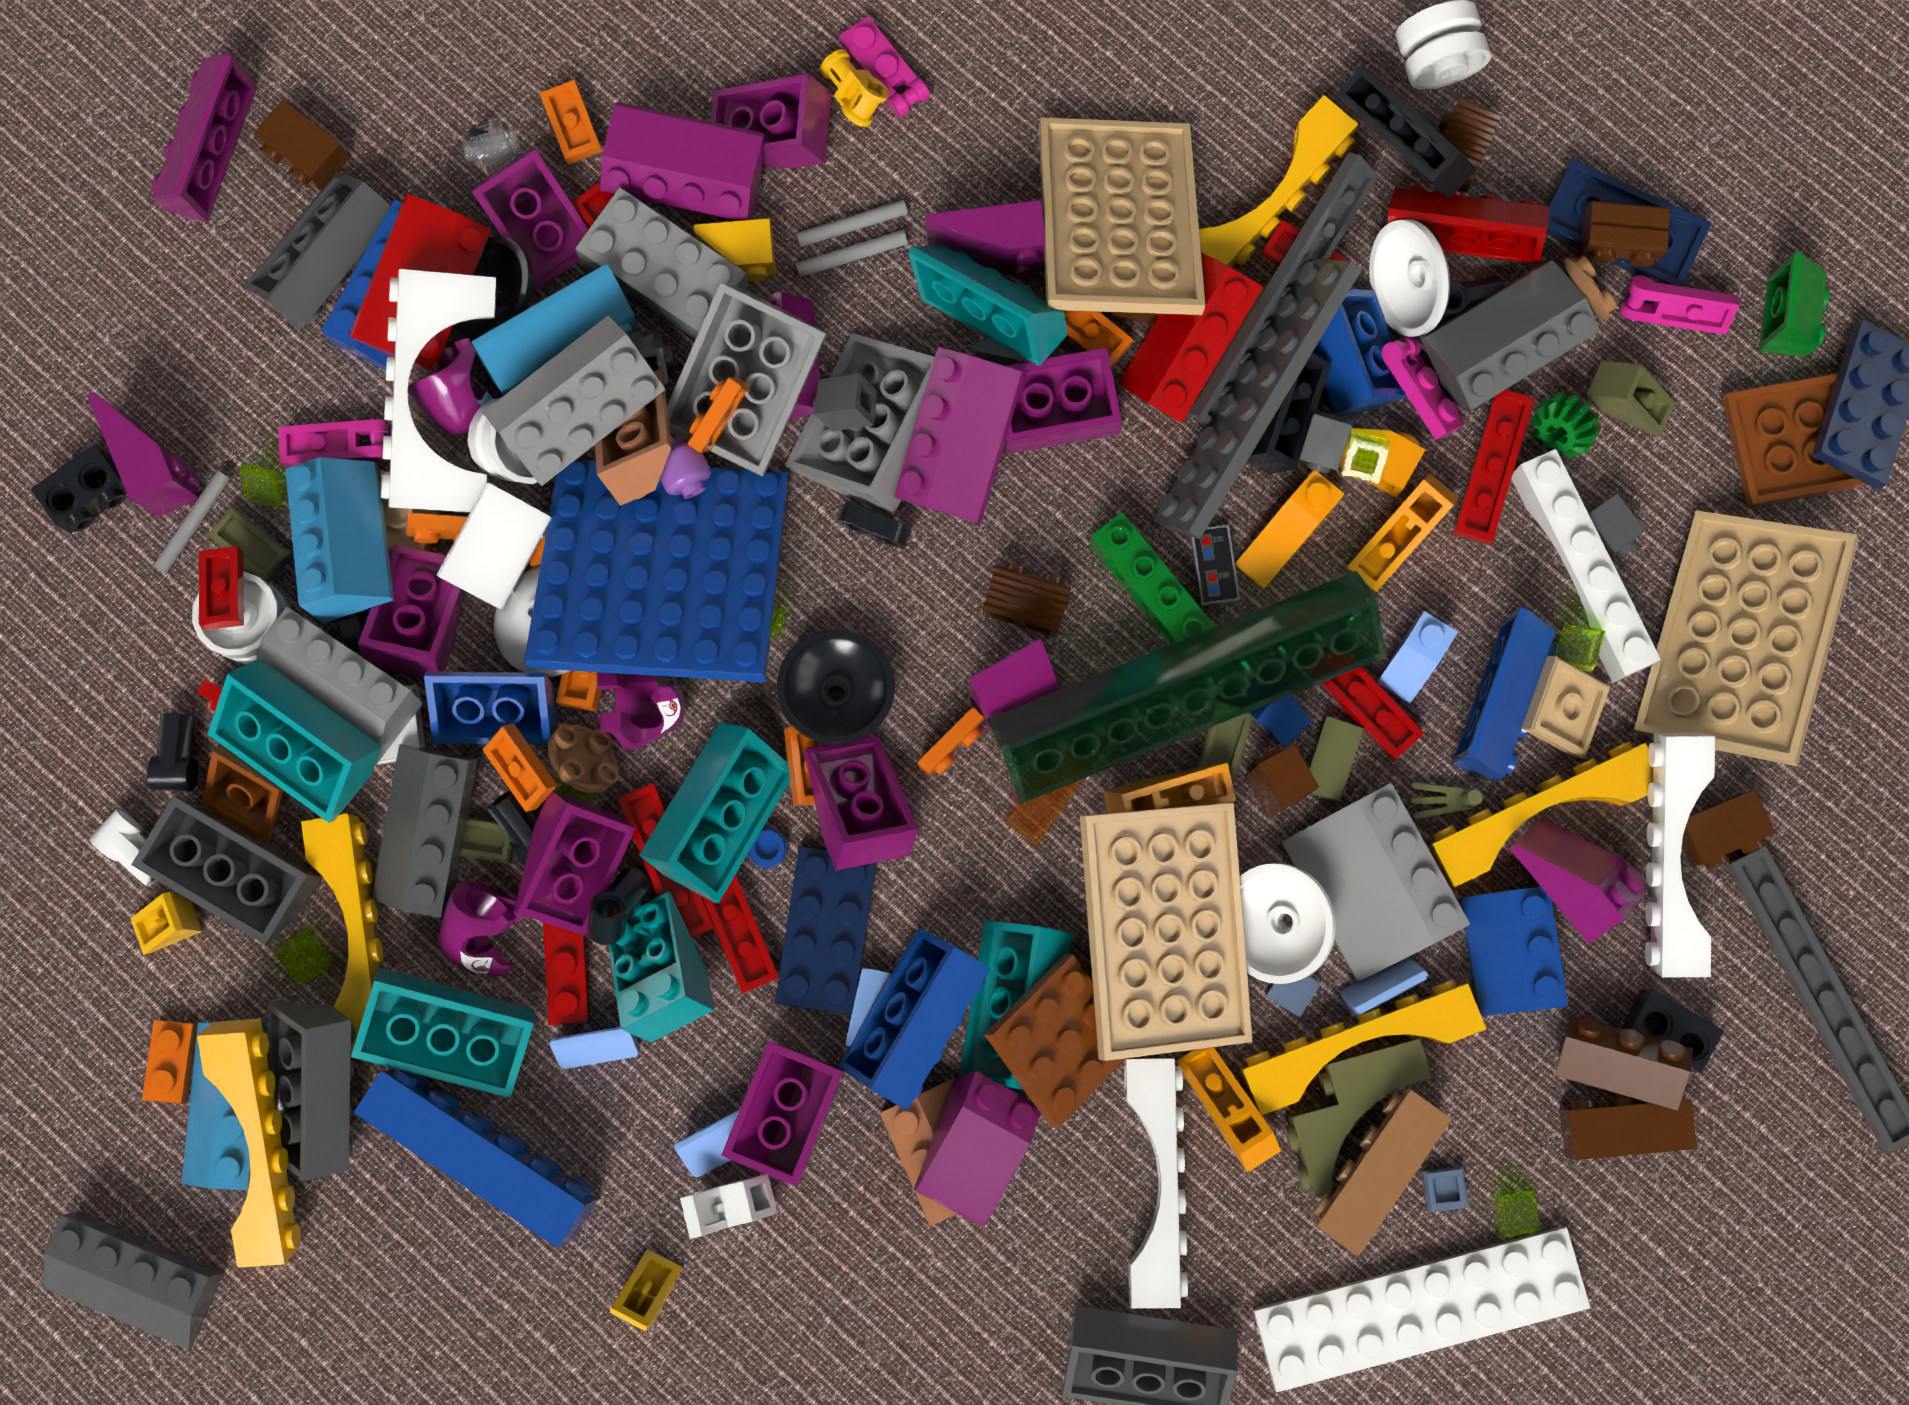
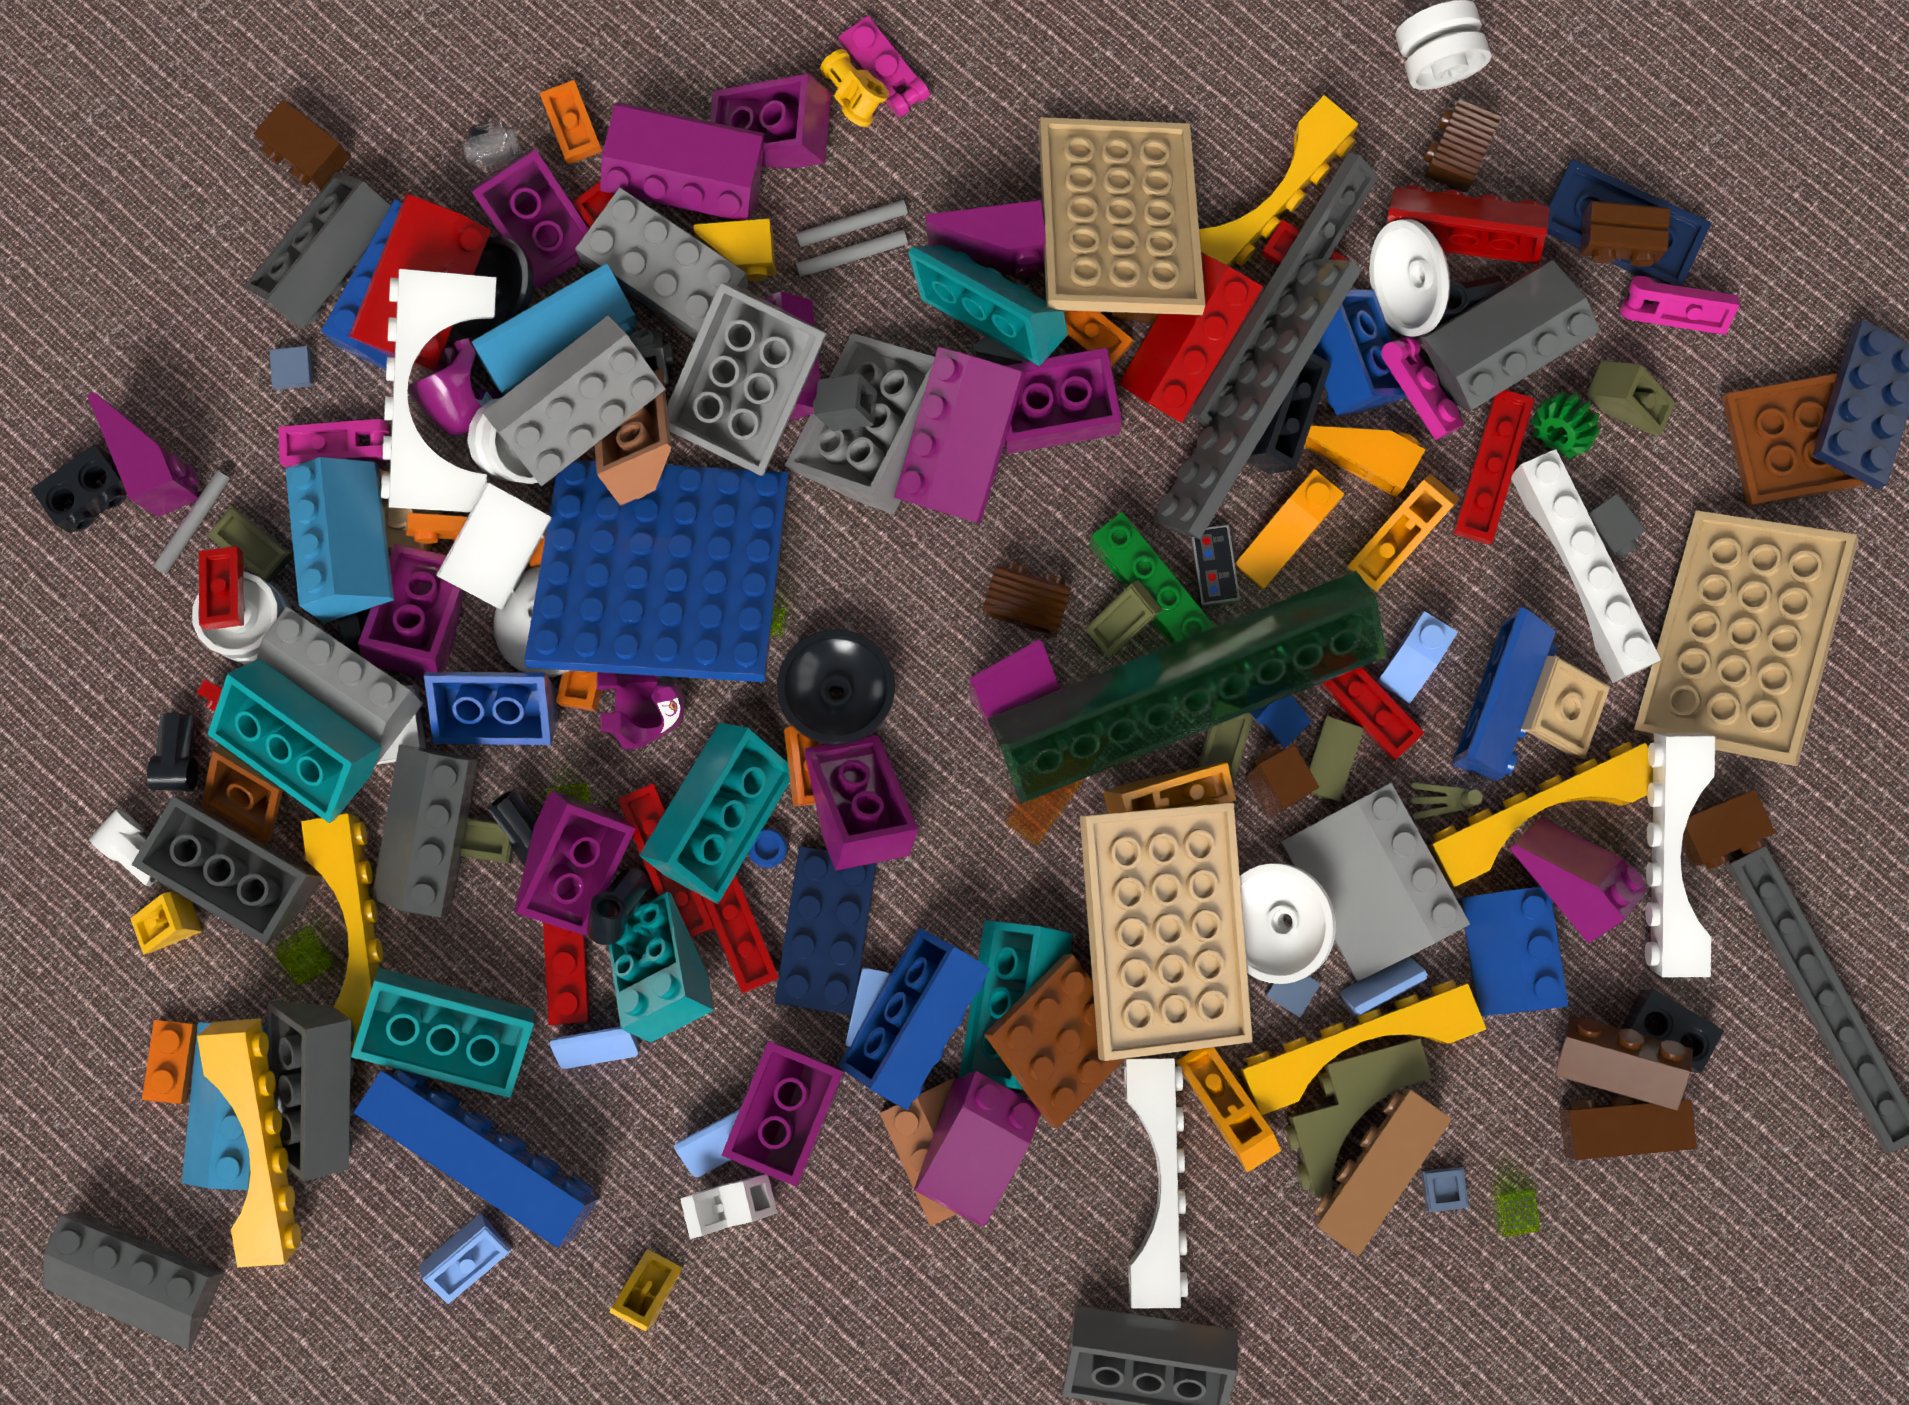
magenta slope [152,53,257,223] -> none
clear neon green slope [240,463,287,508] -> none
magenta piece [439,881,524,977] -> none
orange plate [482,723,558,812] -> none
medium nougat dish [548,724,619,794] -> none
medium lavender head [660,438,712,499] -> none
orange plate [688,377,751,453] -> none
black beam [837,502,912,549] -> none
orange plate [917,707,984,778] -> none
white plate [1253,1226,1590,1392] -> none
dark grey brick [1300,409,1354,473] -> none
black brick [1335,66,1477,199] -> none
clear neon green slope [1341,431,1390,484] -> none
clear neon green slope [1555,624,1606,673] -> none
medium nougat dish [1564,256,1617,322] -> none
green slope [1759,252,1830,358] -> none
none -> sand blue tile [269,346,314,390]
none -> light blue slope [419,1214,511,1304]
none -> olive tile [1085,580,1163,658]

